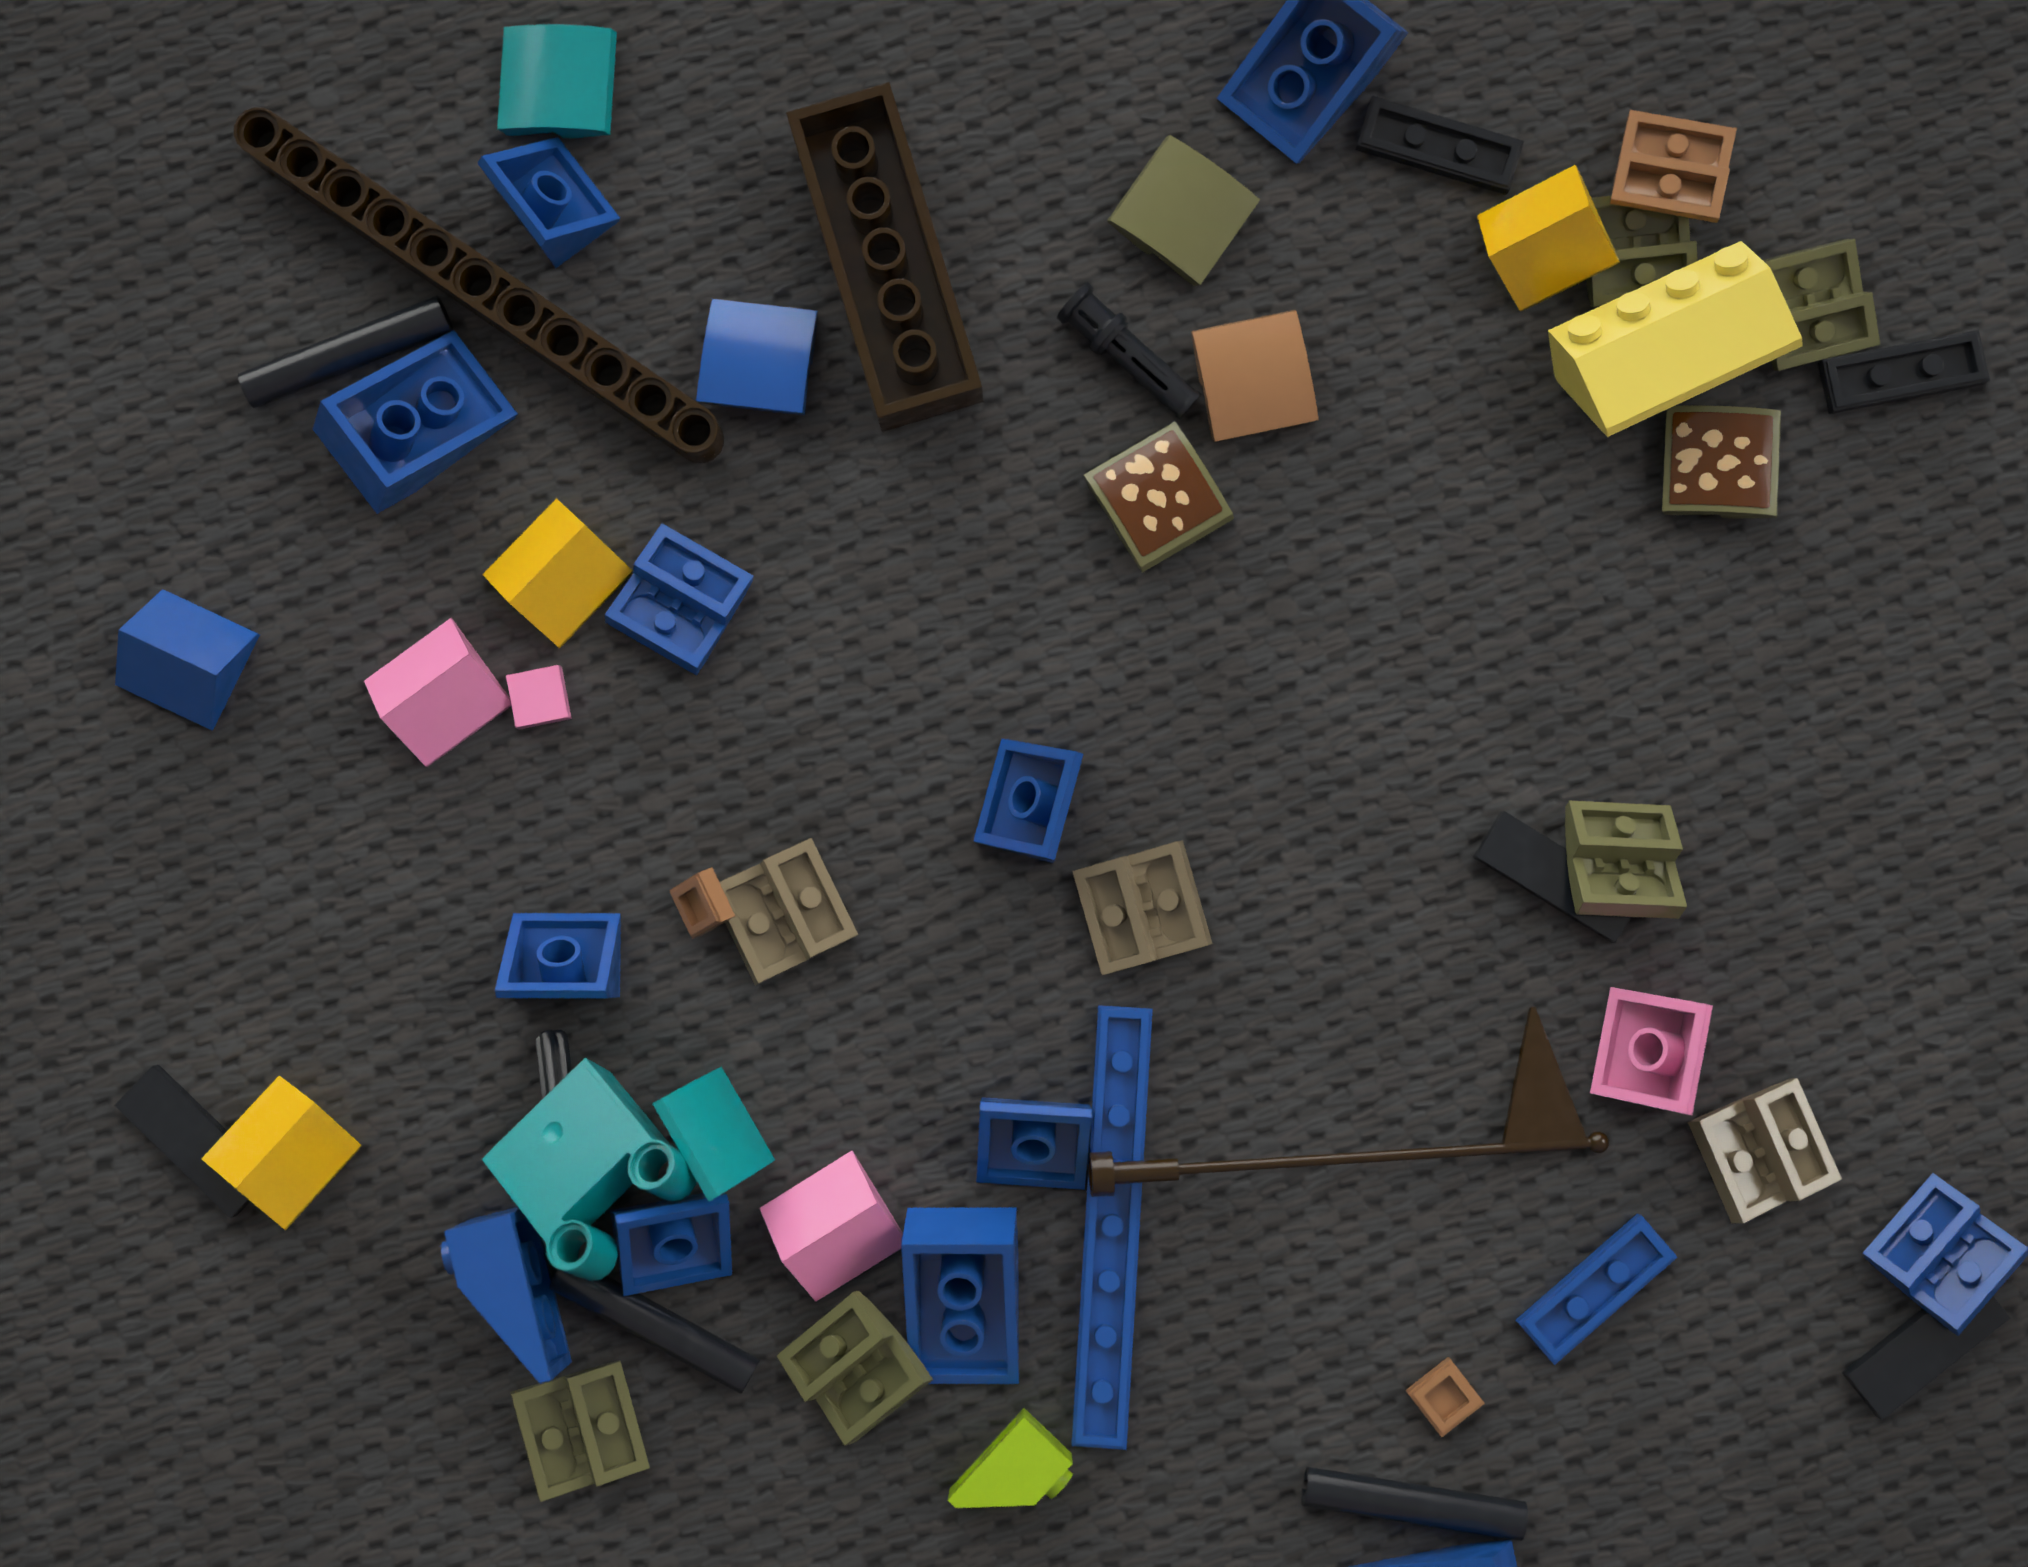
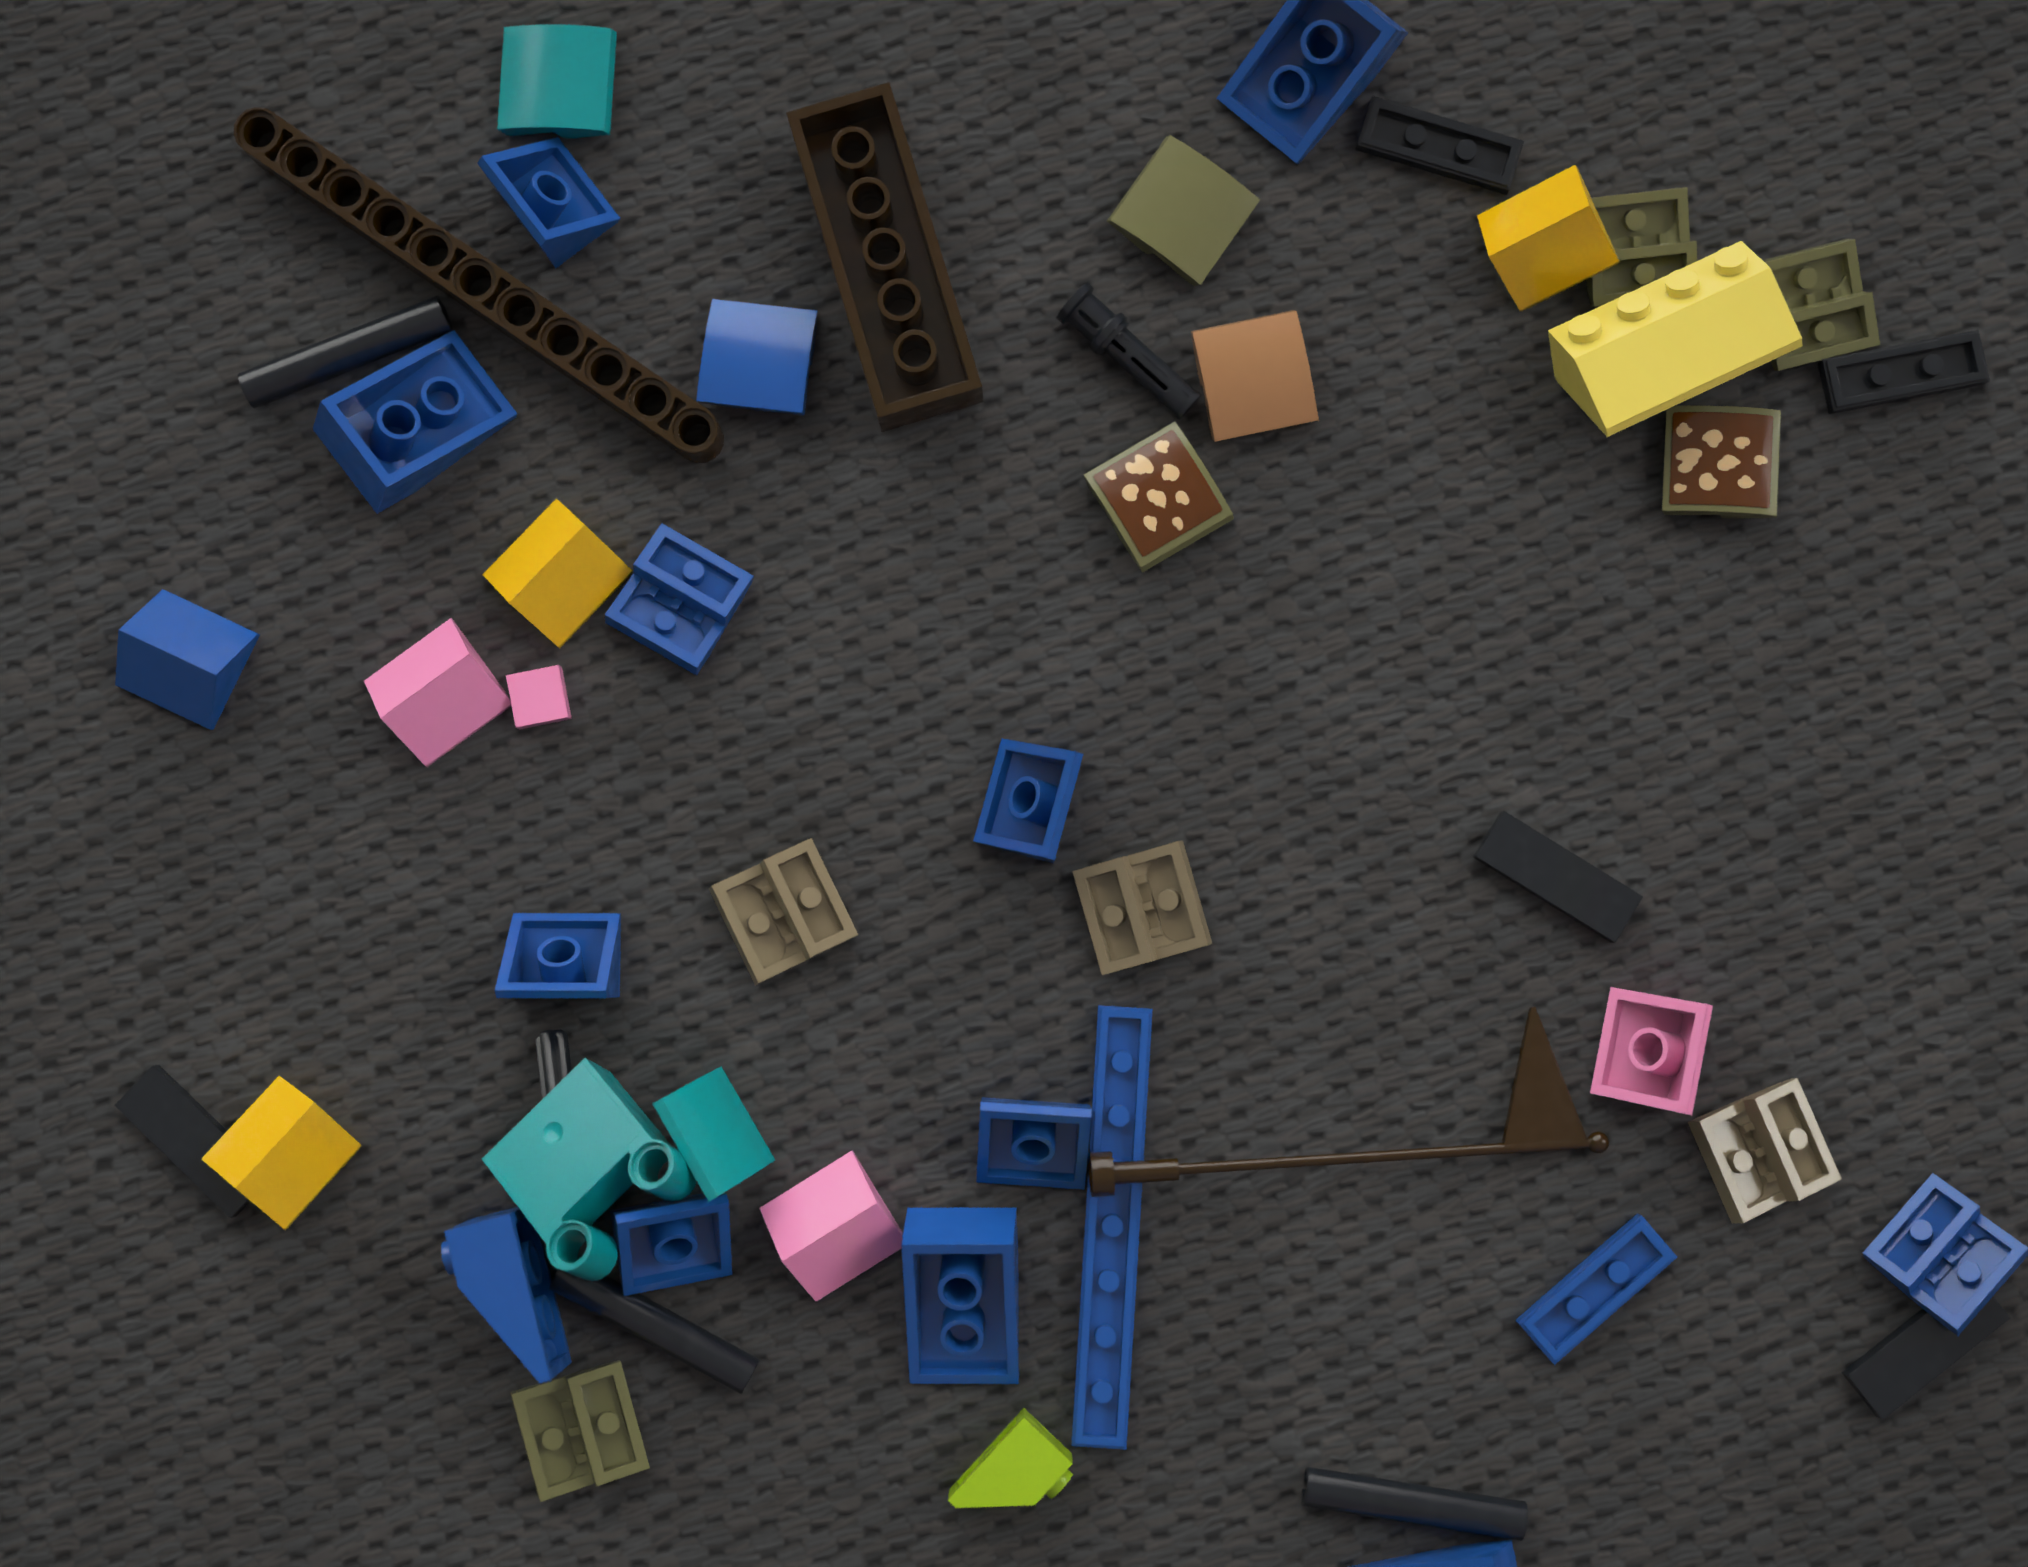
medium nougat tile [669,867,735,939] -> none
olive slope [776,1291,933,1446] -> none
medium nougat tile [1405,1357,1485,1437] -> none
olive slope [1565,800,1687,919] -> none
medium nougat slope [1610,110,1737,223] -> none

